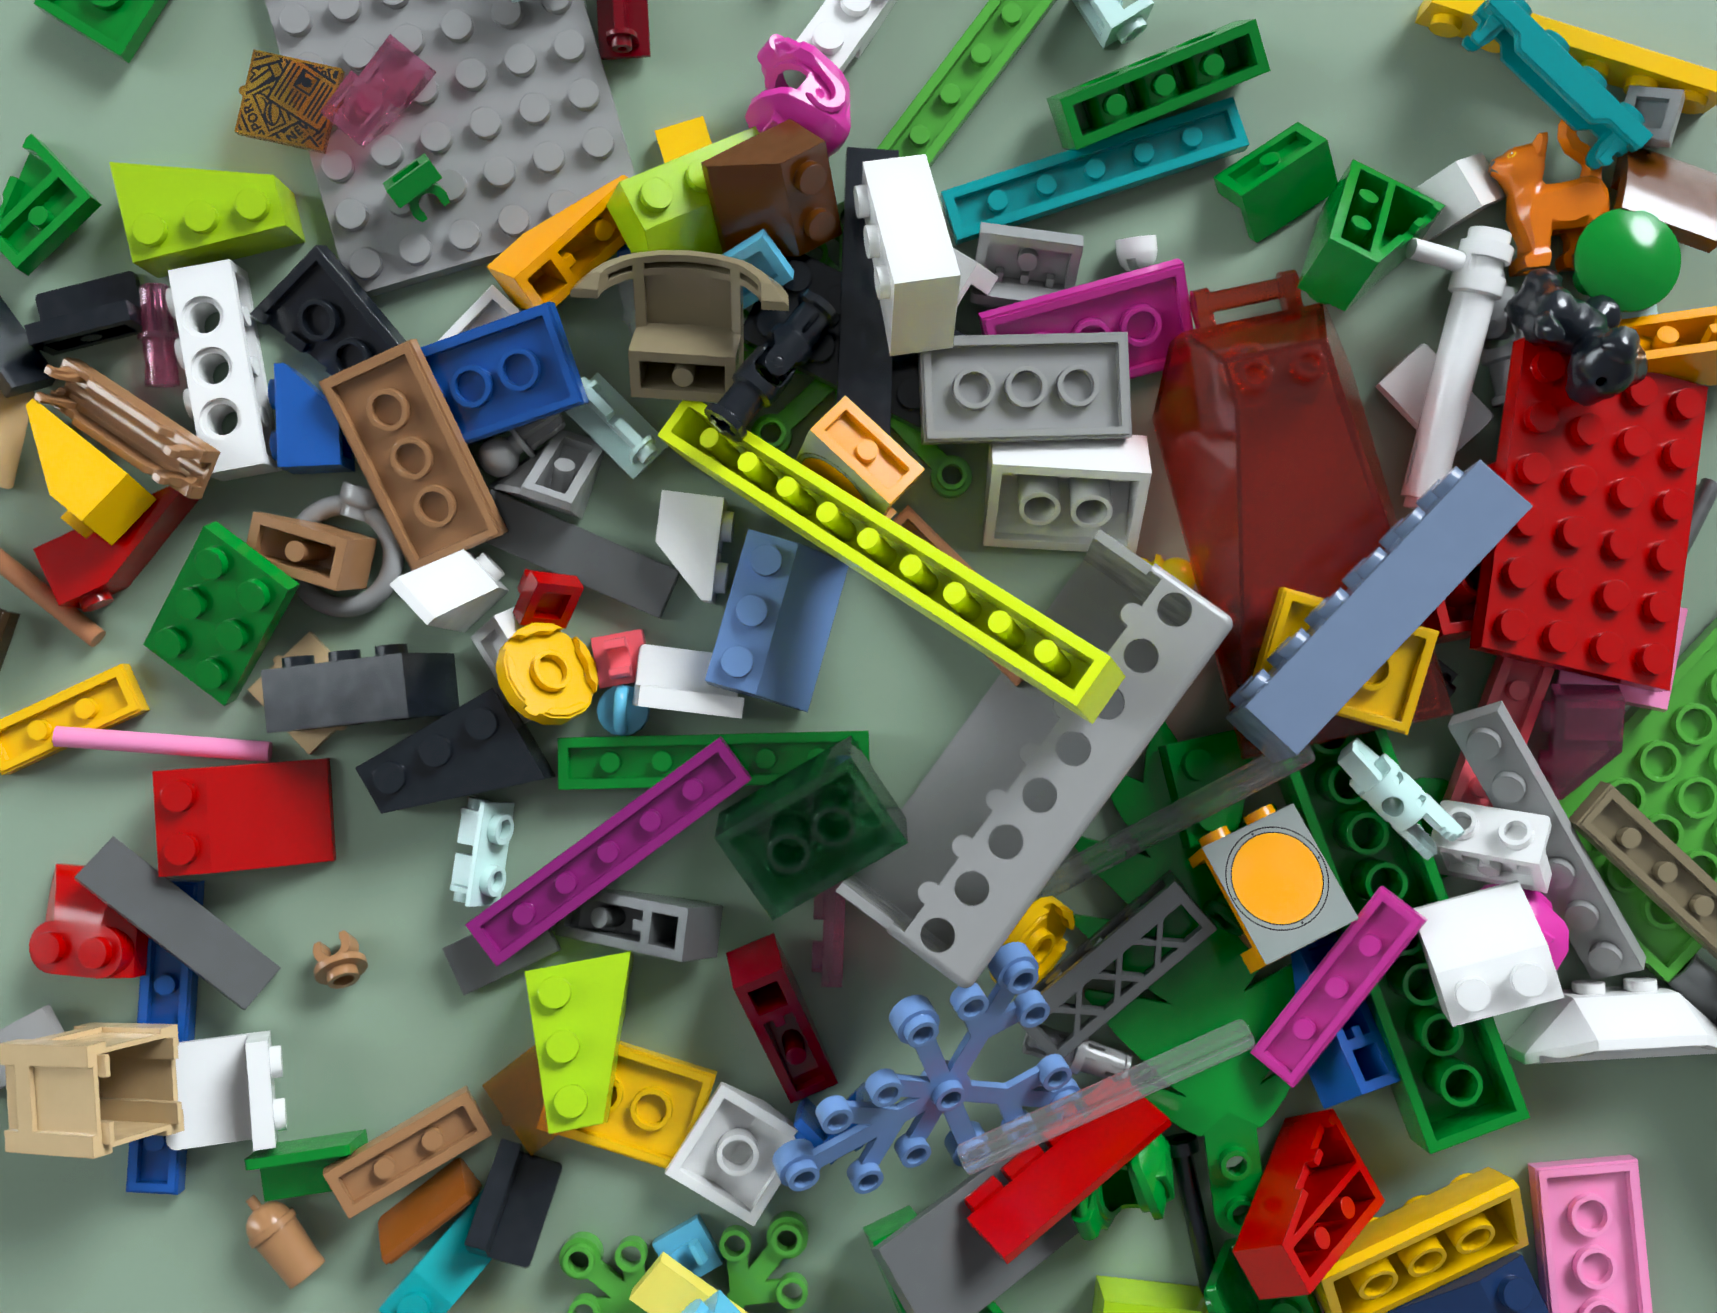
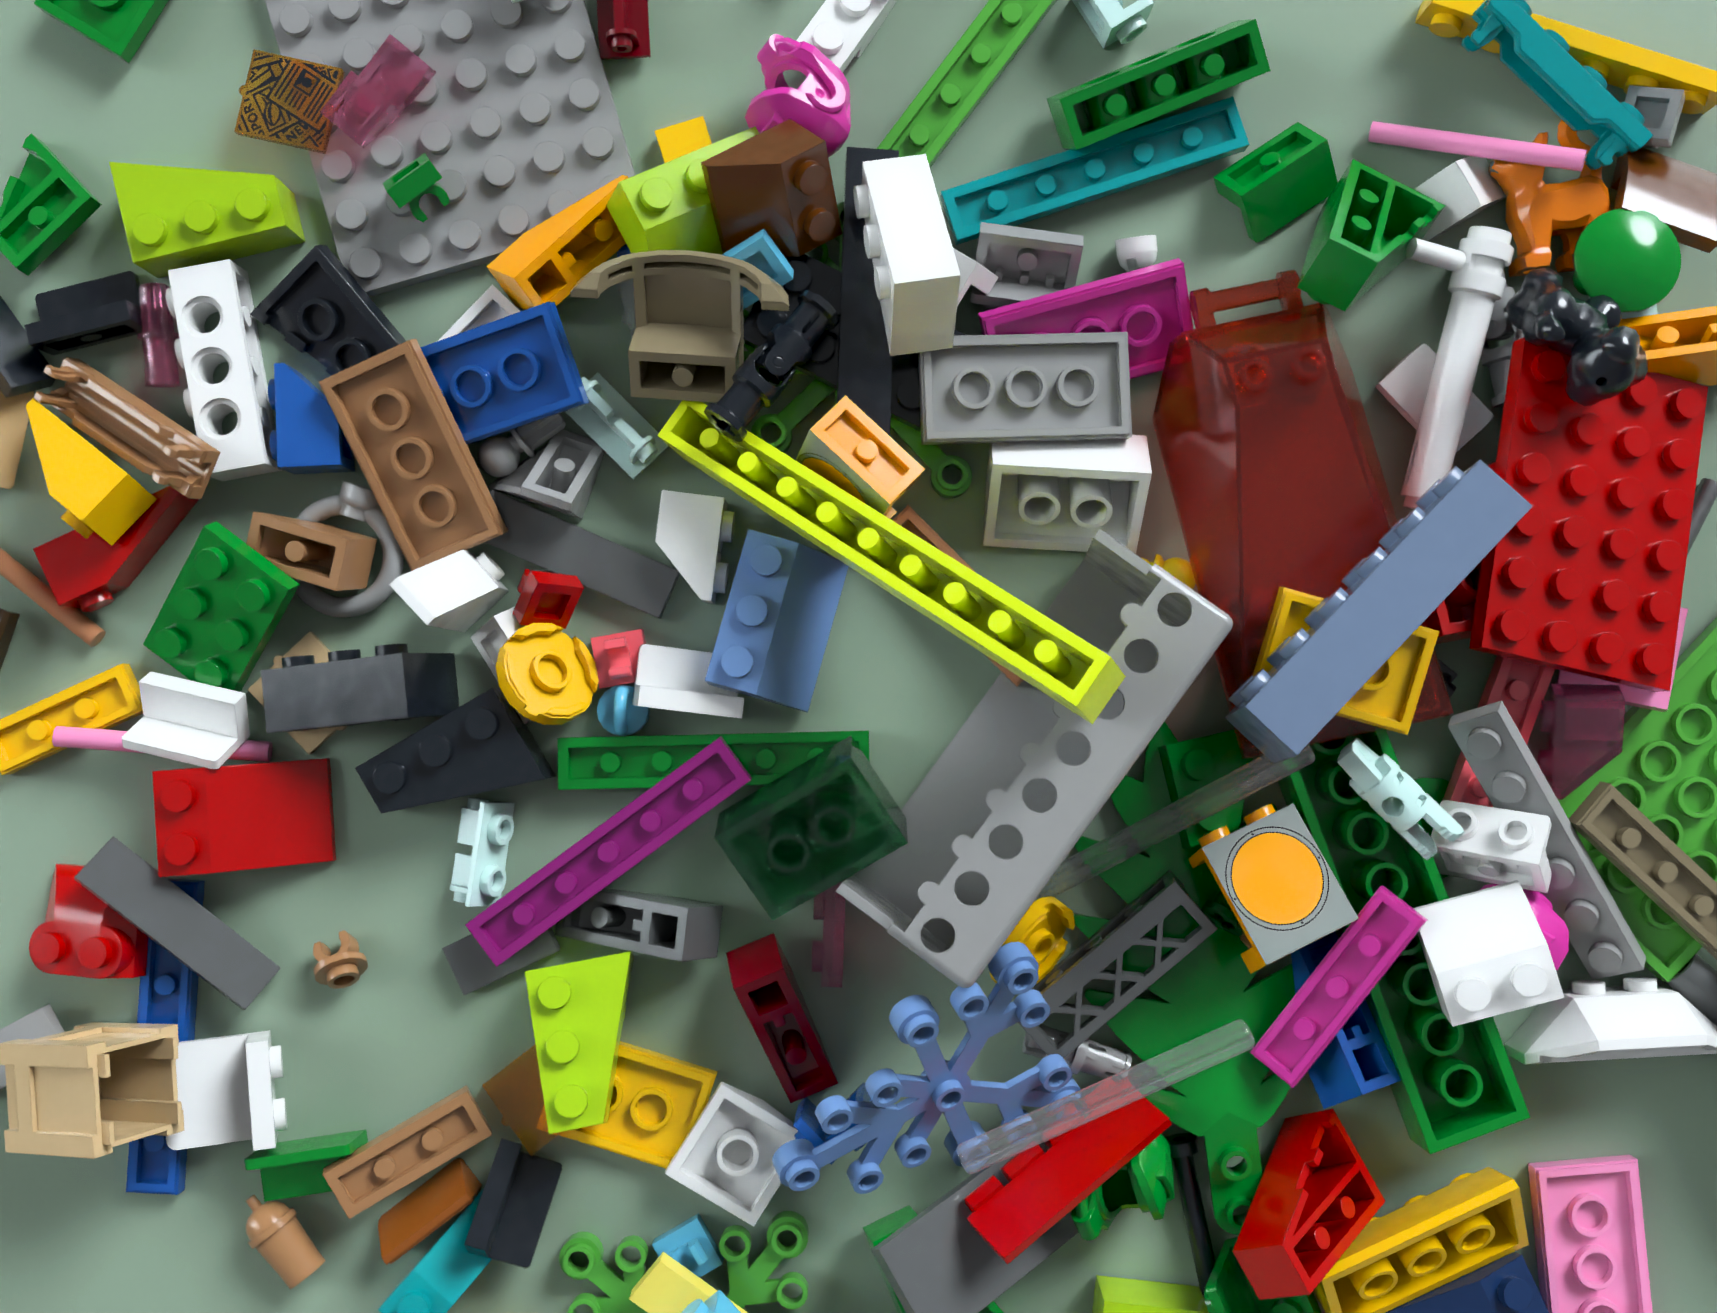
none -> white panel [122,671,250,769]
none -> bright pink bar [1368,121,1587,172]

